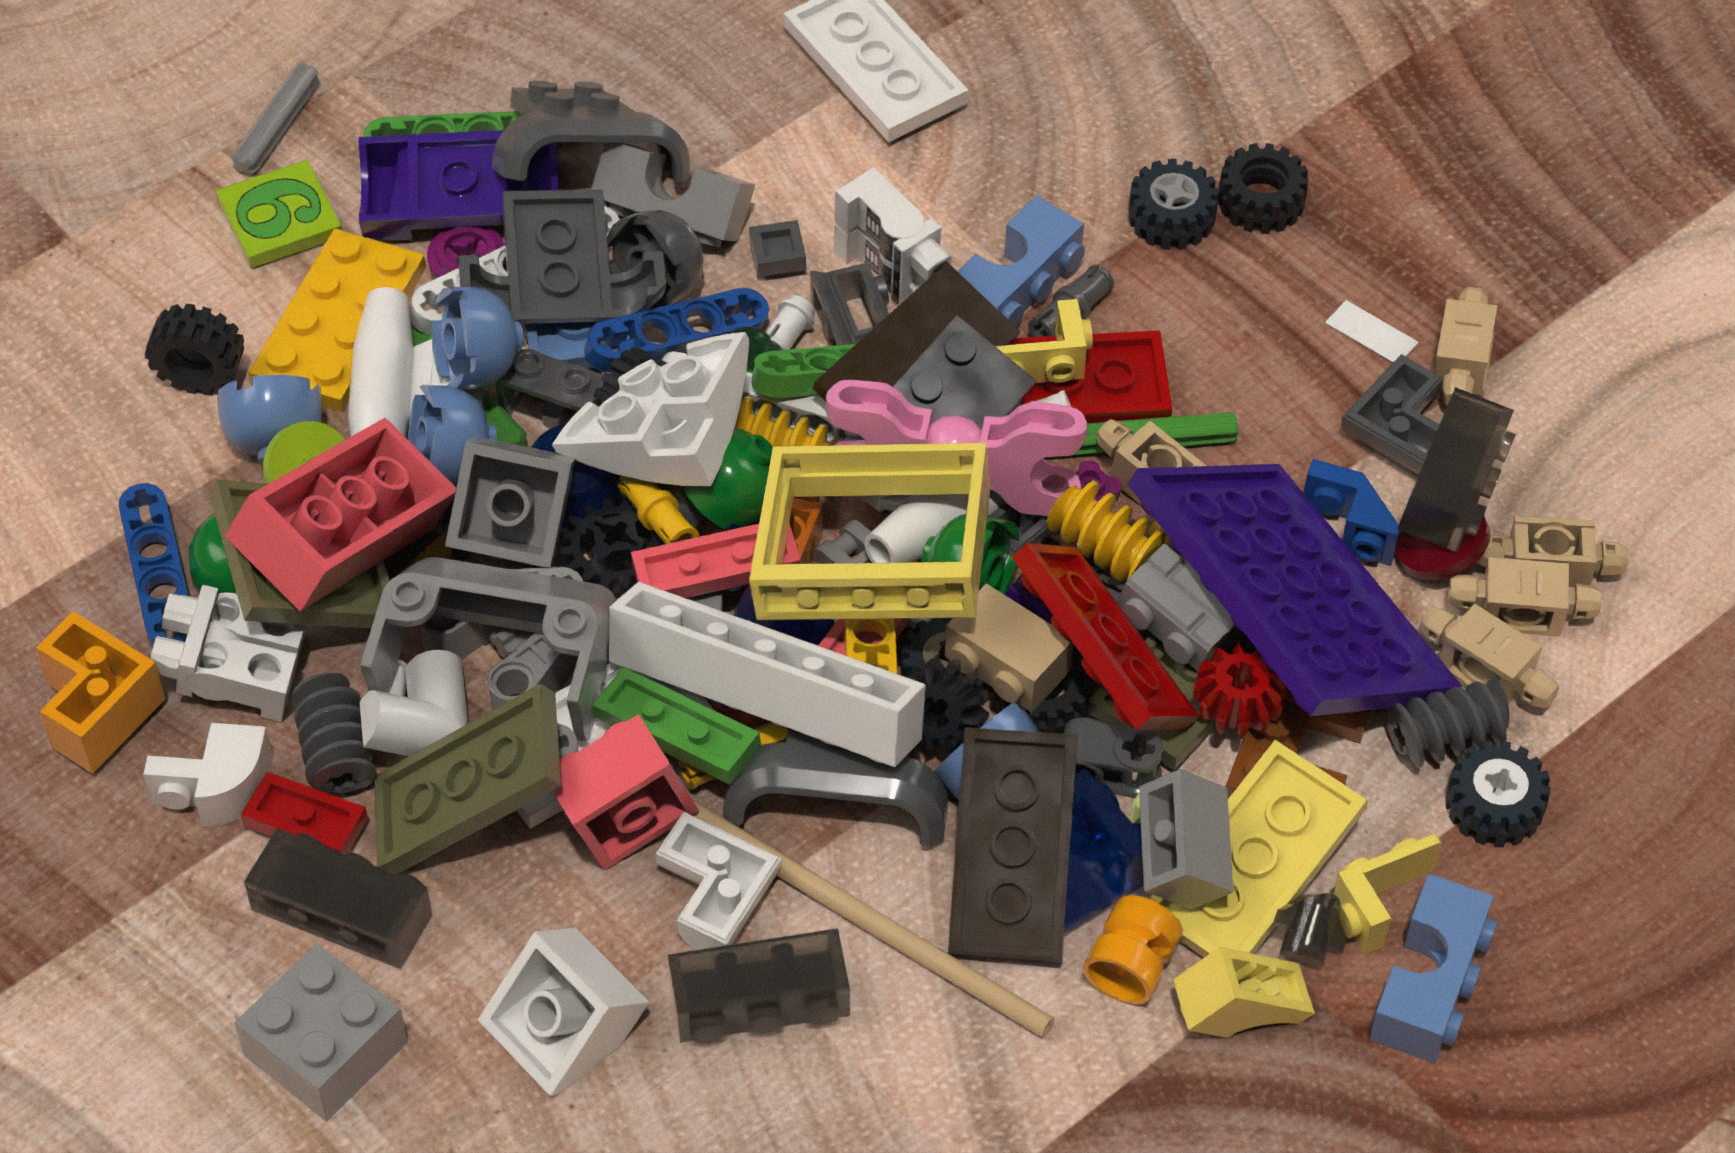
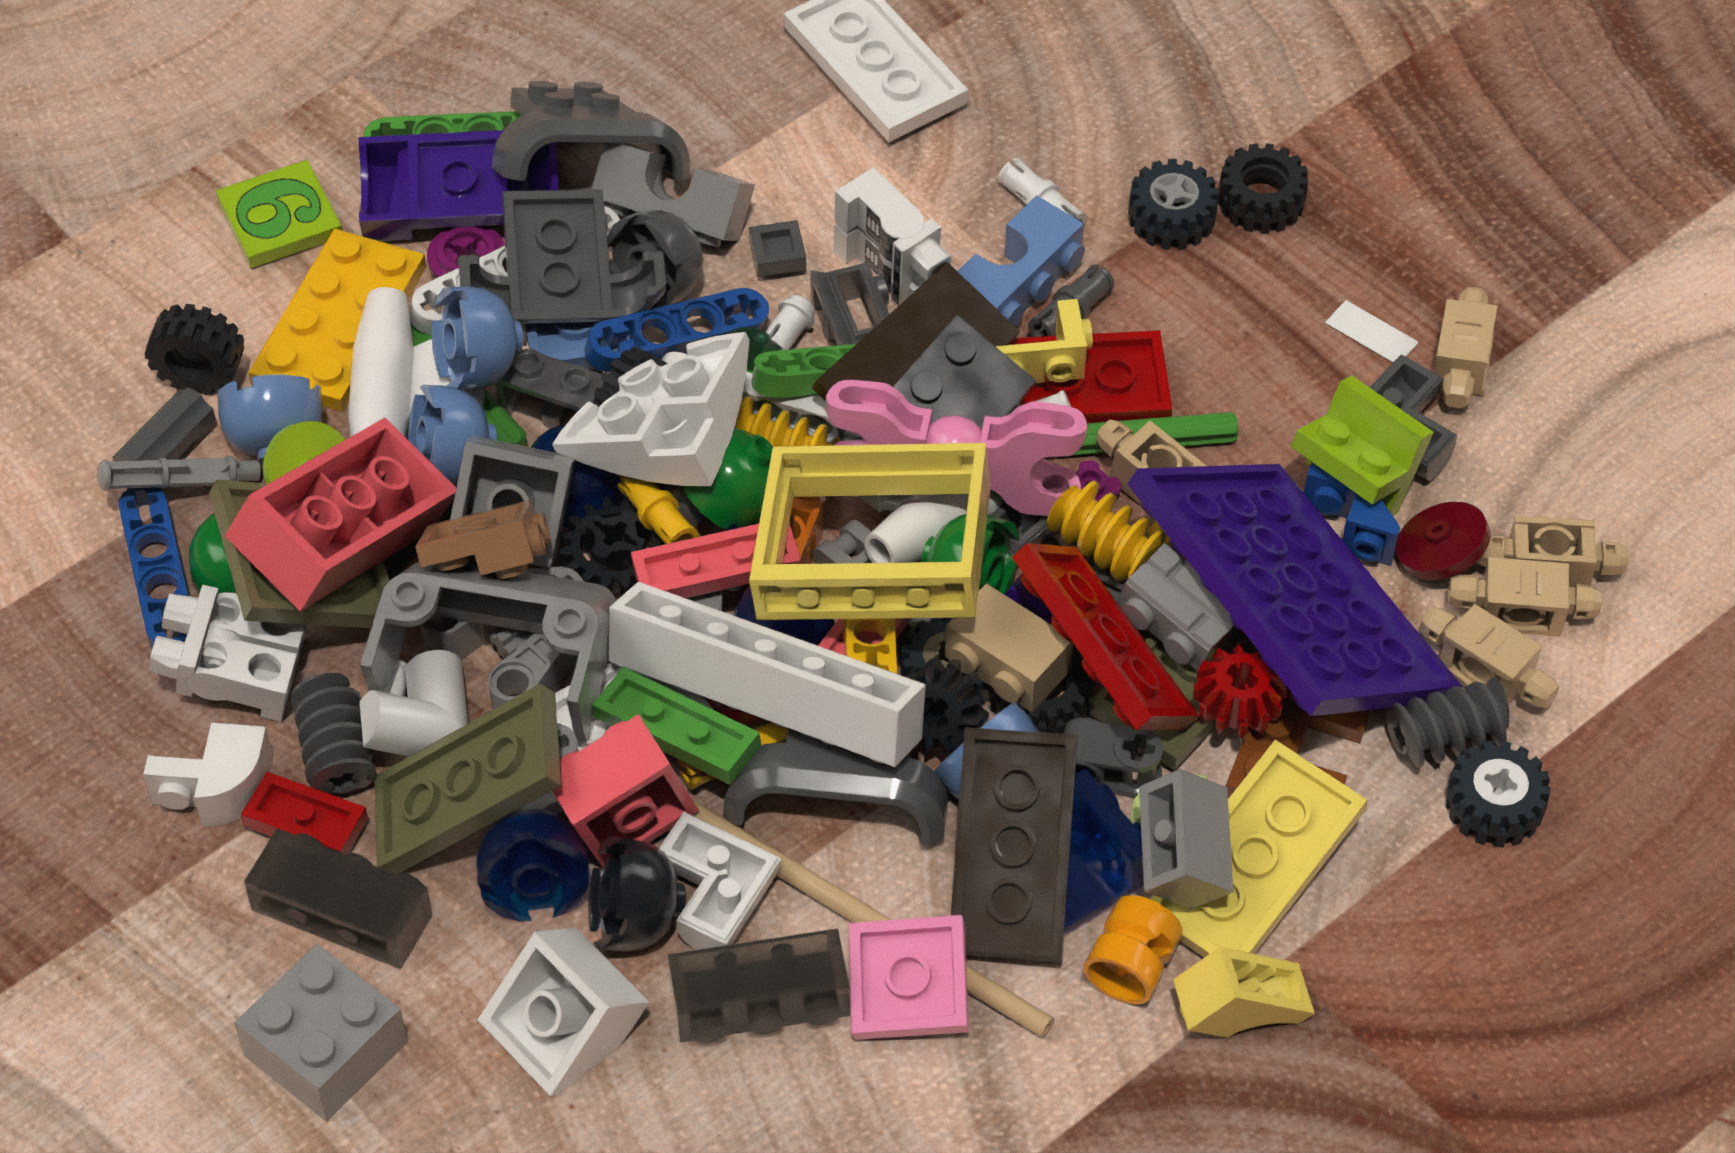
light orange brick [36,611,166,774] -> none
light grey axle [232,63,319,175] -> none
clear smoke piece [1273,893,1347,968] -> none
light yellow bracket [1332,834,1442,955] -> none
medium blue arch [1369,873,1498,1064] -> none
clear smoke brick [1397,387,1516,553] -> none
none -> light grey piece [97,456,260,491]
none -> dark grey axle [112,387,216,461]
none -> medium nougat plate [415,500,551,579]
none -> clear blue cylinder [476,809,589,922]
none -> black cylinder [588,837,686,951]
none -> bright pink plate [849,915,969,1040]
none -> white pin [998,158,1087,226]
none -> lime bracket [1290,375,1434,516]

